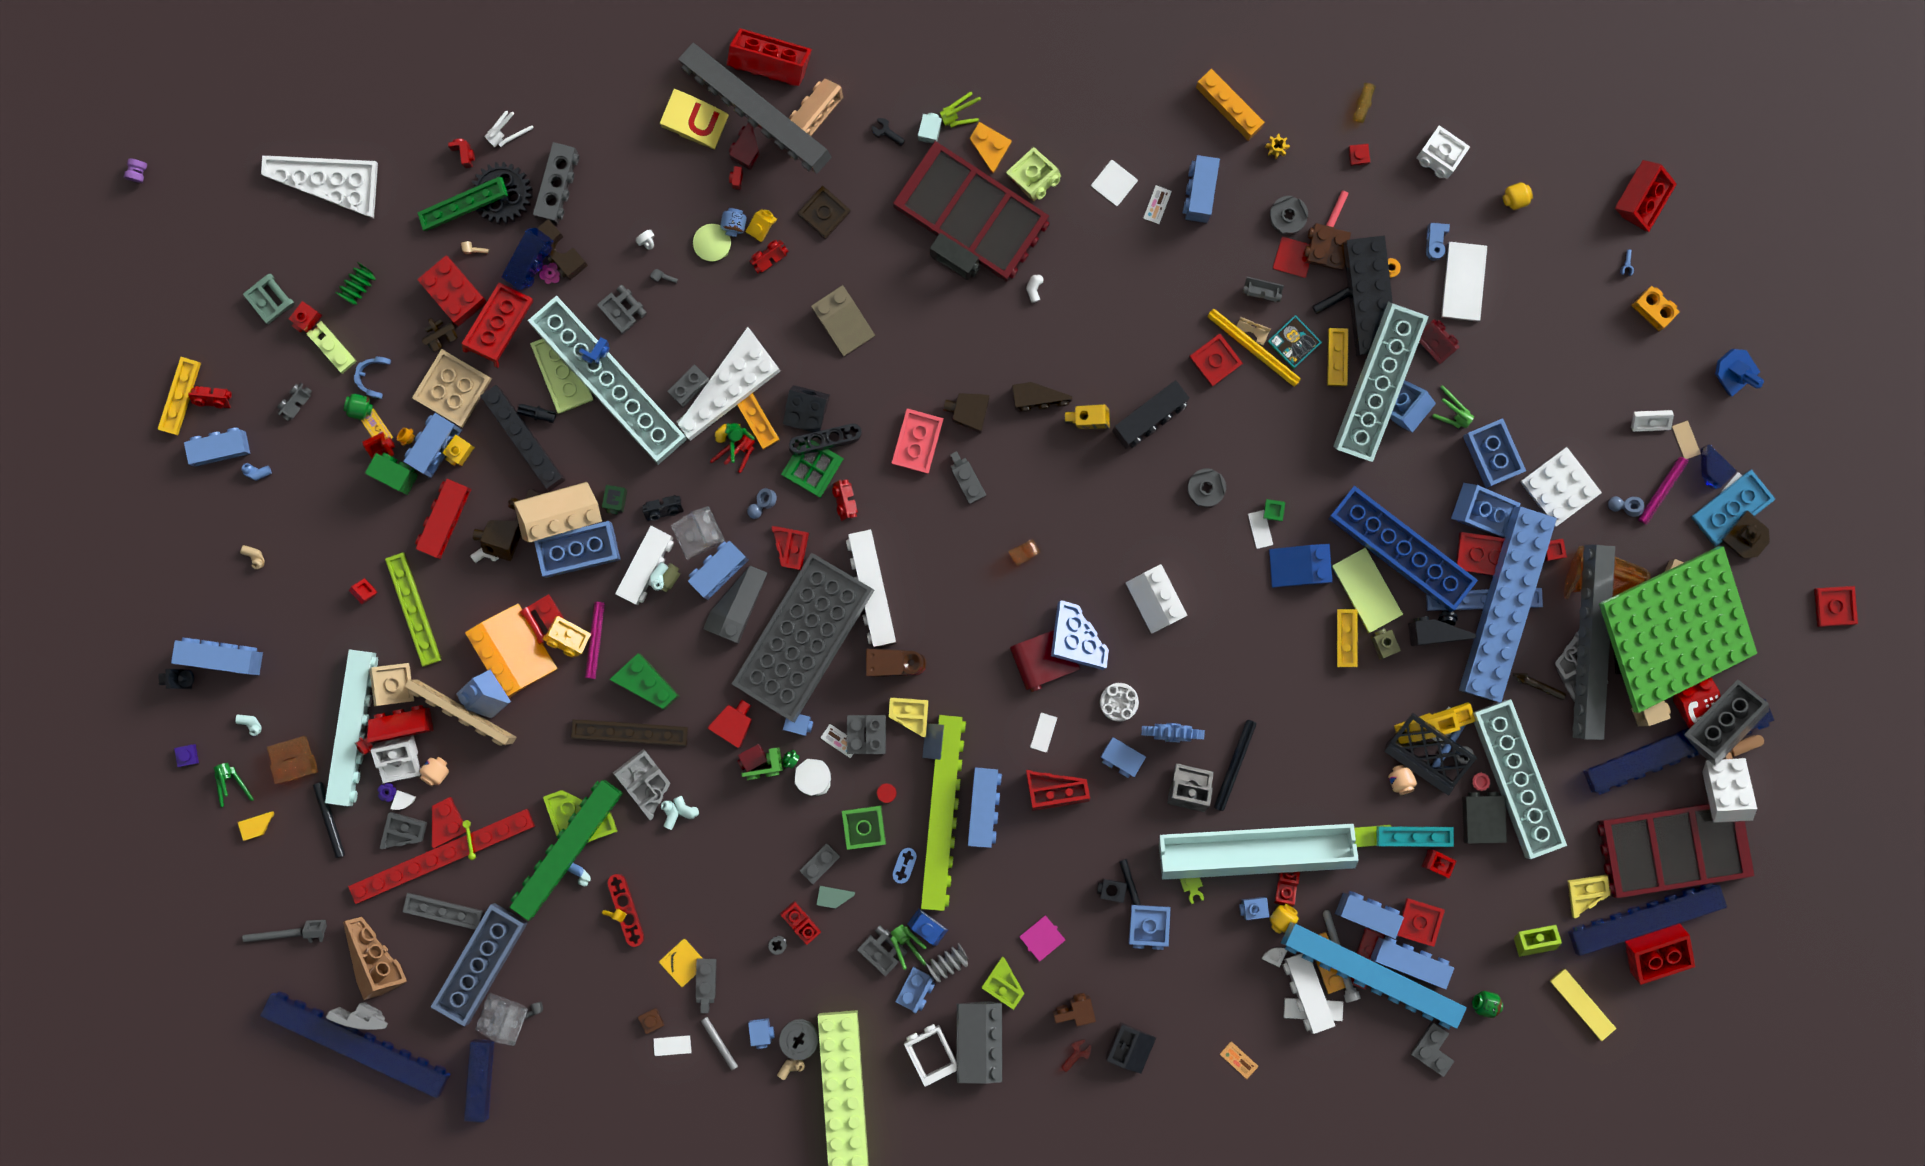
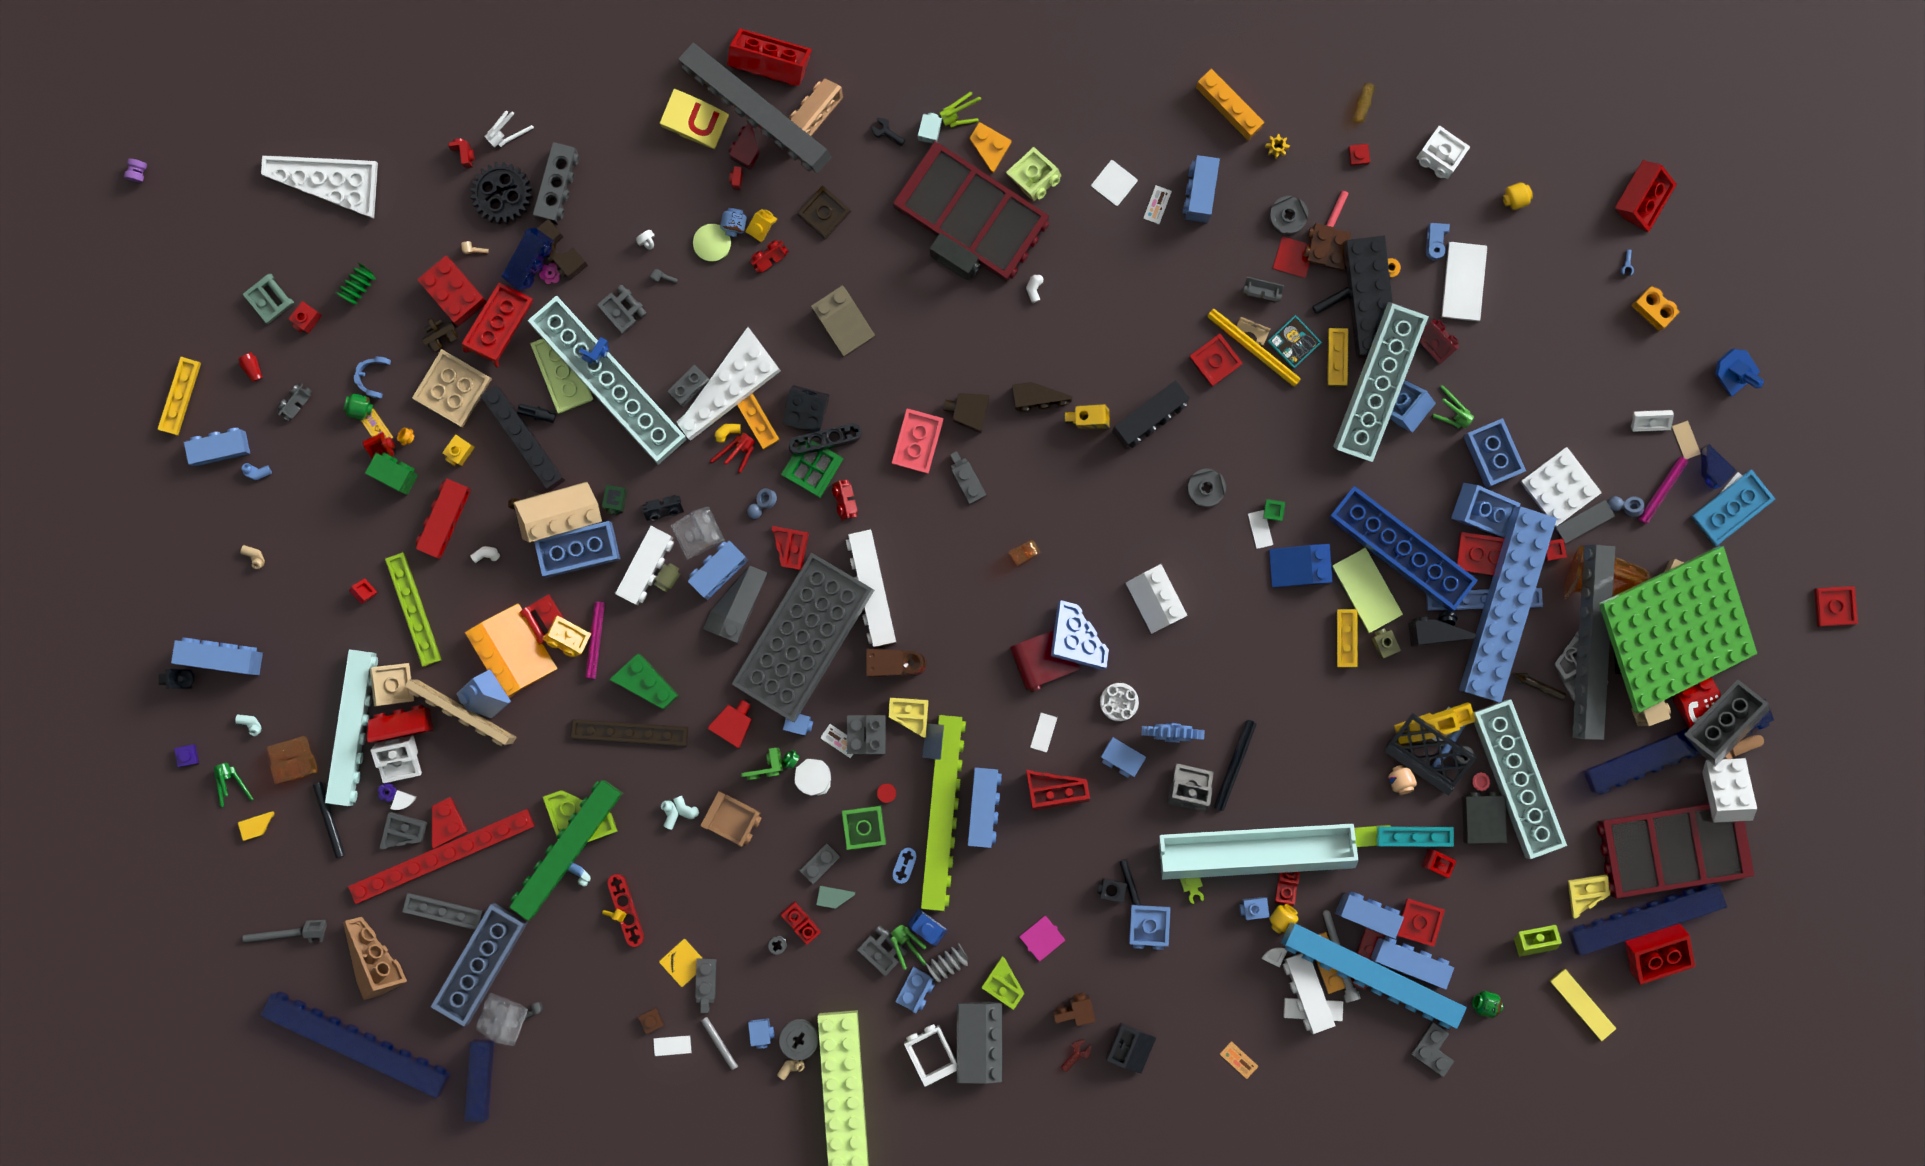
red hinge [188,386,232,409] -> none
yellowish green plate [306,321,357,374] -> none
light grey slope [326,1002,388,1030] -> none
red plate [355,737,373,755] -> none
medium blue brick [404,413,462,478] -> none
green plate [417,177,508,231] -> none
light nougat head [419,757,449,787] -> none
lime hinge [463,820,476,860] -> none
dark brown torso [473,520,521,561] -> none
light grey slope [613,749,670,820] -> none
light aqua arm [650,562,669,590] -> none
green plant [725,423,755,463] -> none
dark red brick [737,744,767,772] -> none
dark brown piece [1721,510,1770,558] -> none
none -> red cone [238,352,263,382]
none -> medium nougat panel [700,791,762,847]
none -> dark grey tile [1555,500,1615,544]

